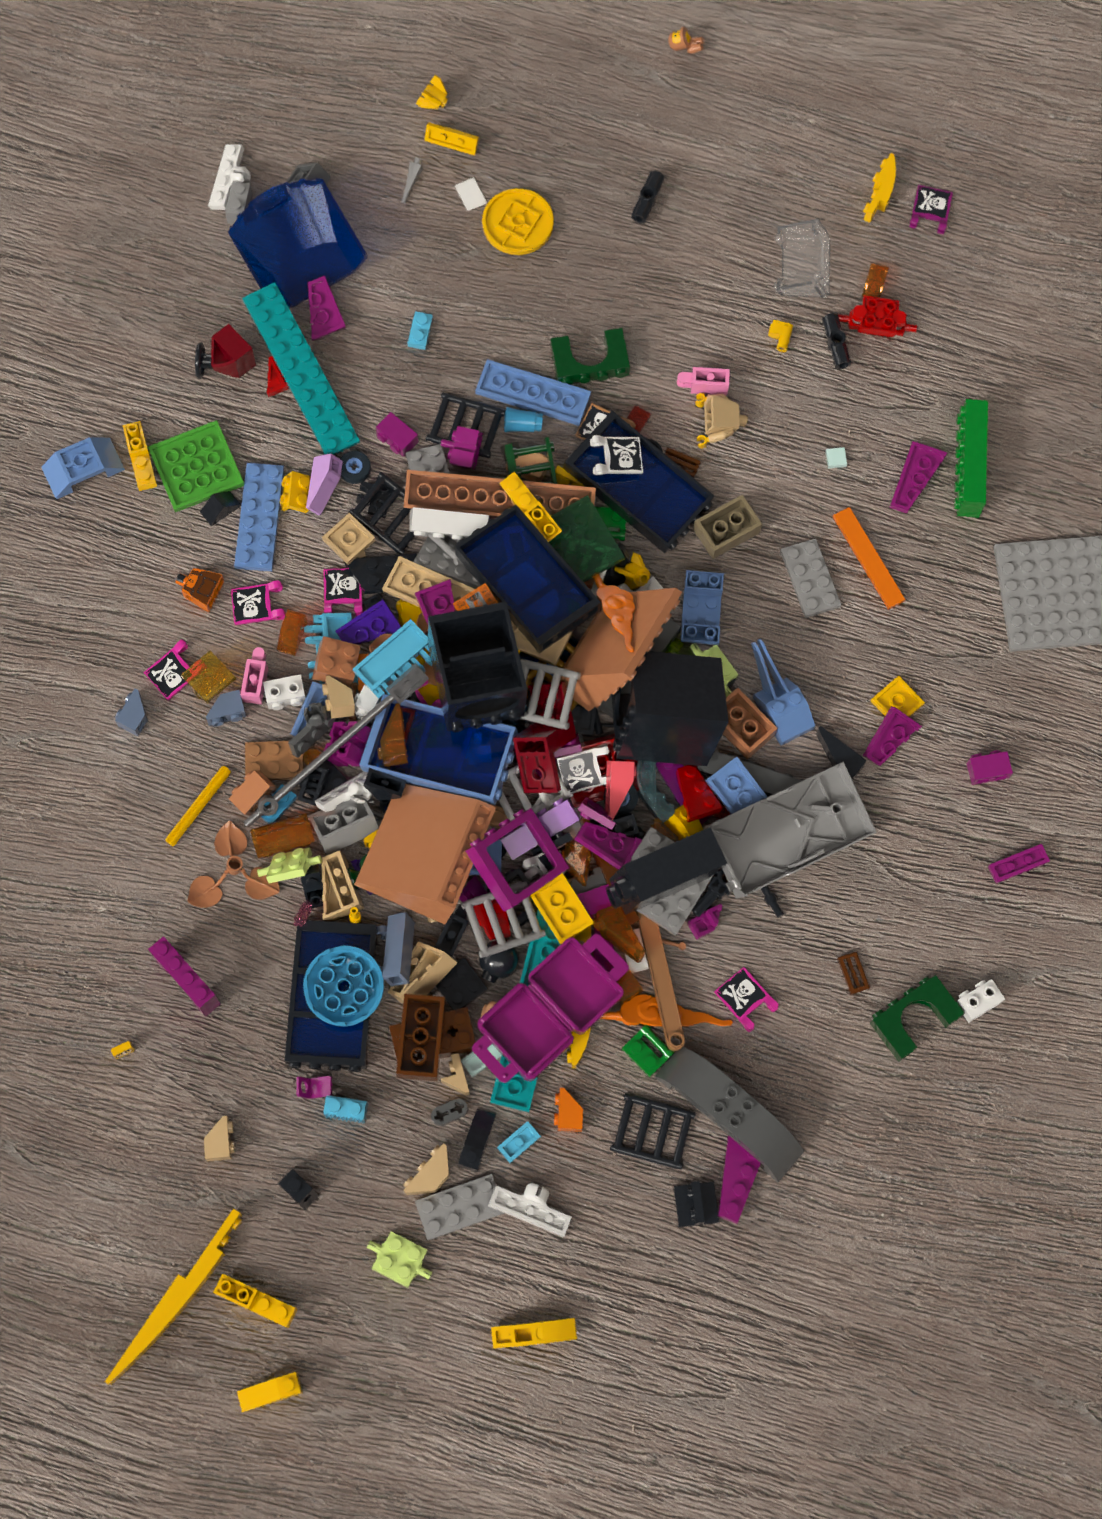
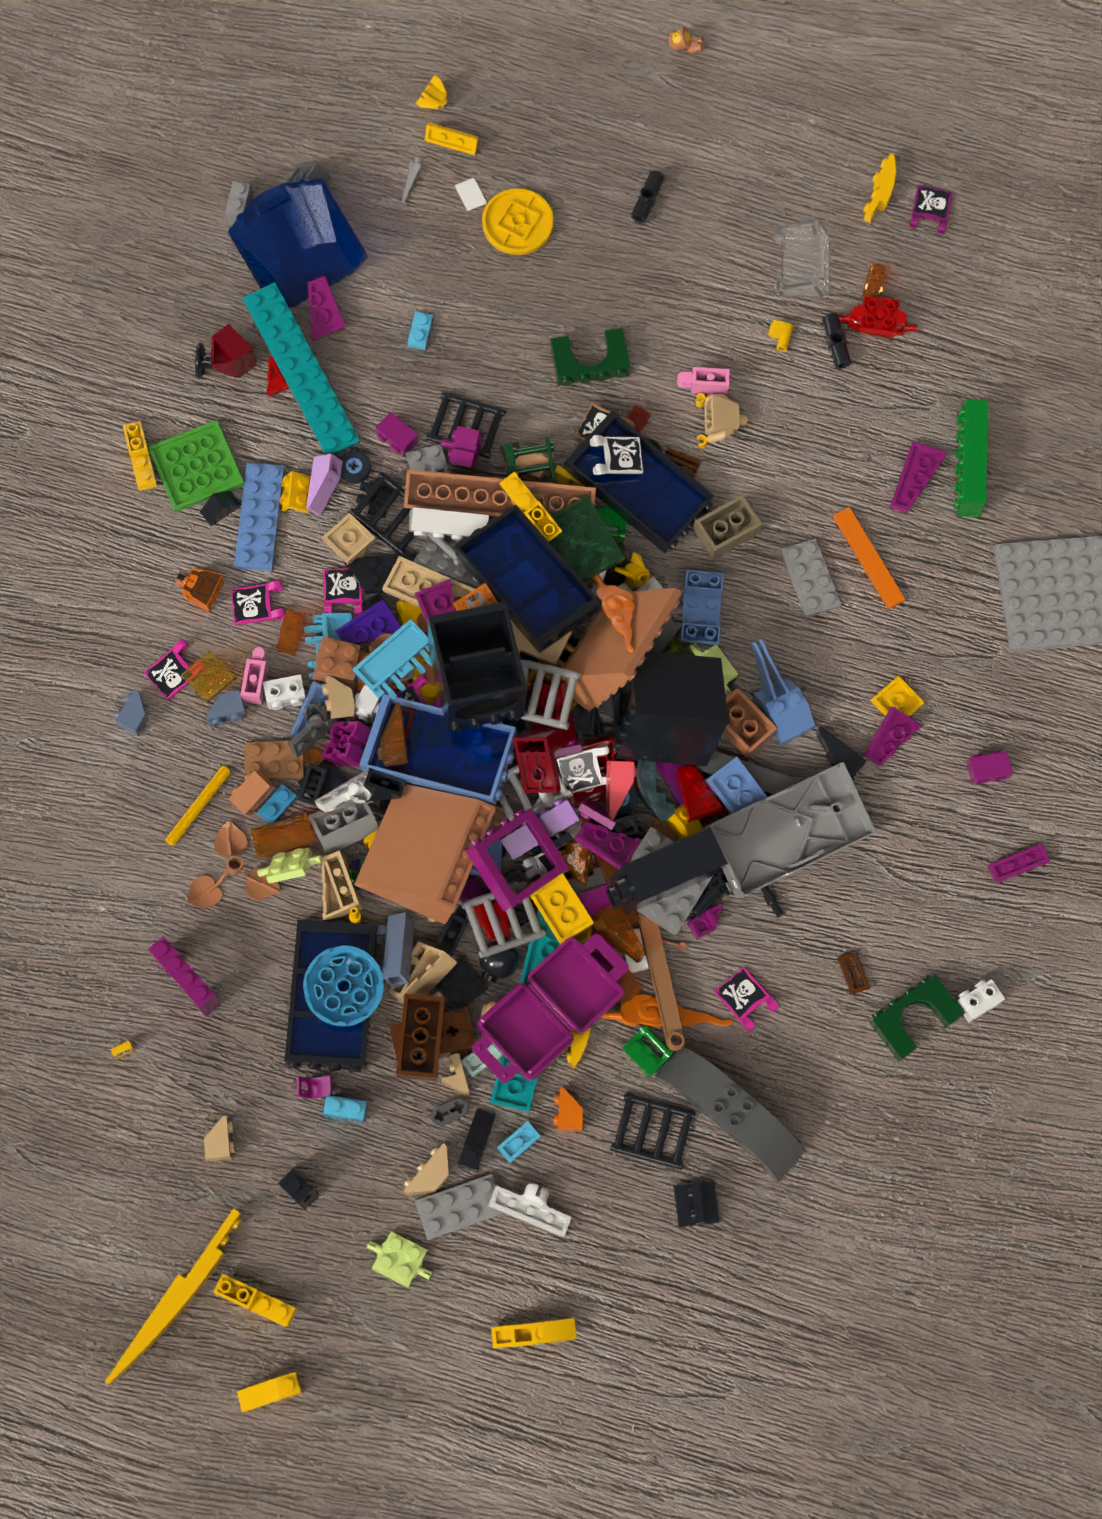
medium blue slope [41,437,125,500] -> none
white plate [208,144,251,210] -> none
flat silver bar [243,663,429,827] -> none
clear pink axle [294,902,312,927] -> none
black slope [301,864,323,909] -> none
medium blue plate [475,359,591,426] -> none
dark azure plant [504,407,543,432] -> none
magenta wing [718,1135,761,1224] -> none
light aqua tile [825,447,847,469] -> none

